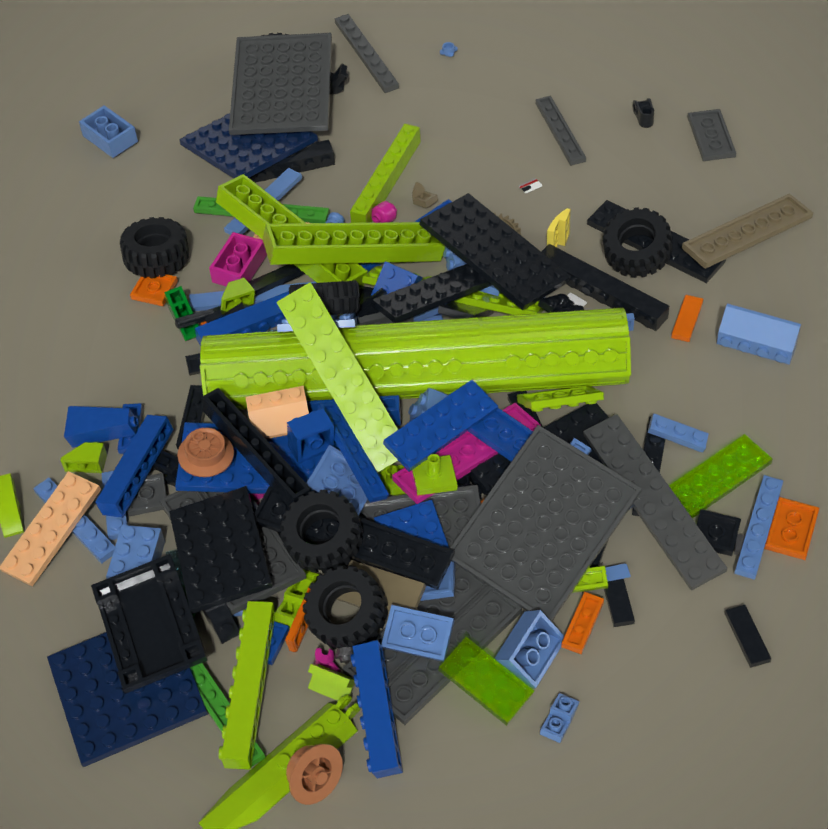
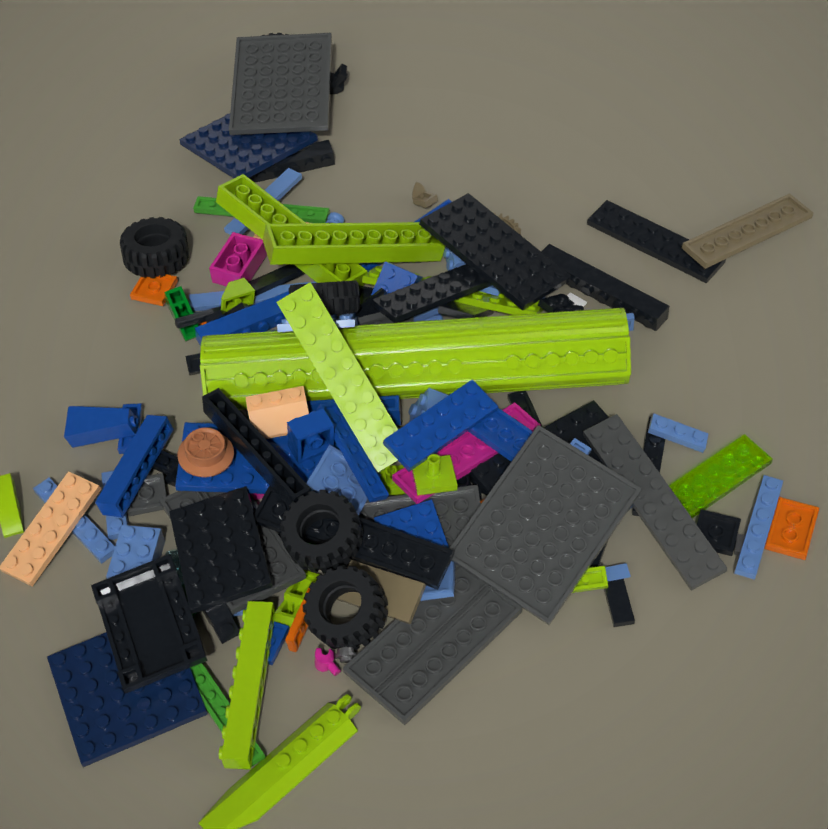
lime slope [60,442,107,473] -> none
medium blue brick [79,105,138,158] -> none
black plate [176,385,205,449] -> none
nougat wheel [286,744,343,805] -> none
lime panel [308,664,355,701] -> none
dark grey plate [334,14,399,93] -> none
lime brick [350,124,421,223] -> none
blue brick [351,640,403,779] -> none
dark pink head [372,201,397,223] -> none
medium blue plate [381,605,454,662] -> none
clear neon green plate [438,637,534,726] -> none
medium blue plate [440,42,458,57] -> none
medium blue slope [493,610,564,688] -> none
lime plate [517,386,604,412] -> none
sticker [519,178,542,193] -> none
dark grey tile [536,96,586,166] -> none
medium blue slope [540,693,580,743] -> none
light yellow slope [547,208,571,247] -> none
orange plate [561,592,604,655] -> none
black tyre [602,207,673,278] -> none
black piece [633,98,654,128] -> none
orange tile [671,295,703,342] -> none
dark grey tile [687,109,736,161] -> none
medium blue slope [717,304,801,365] -> none
black tile [725,605,771,668] -> none

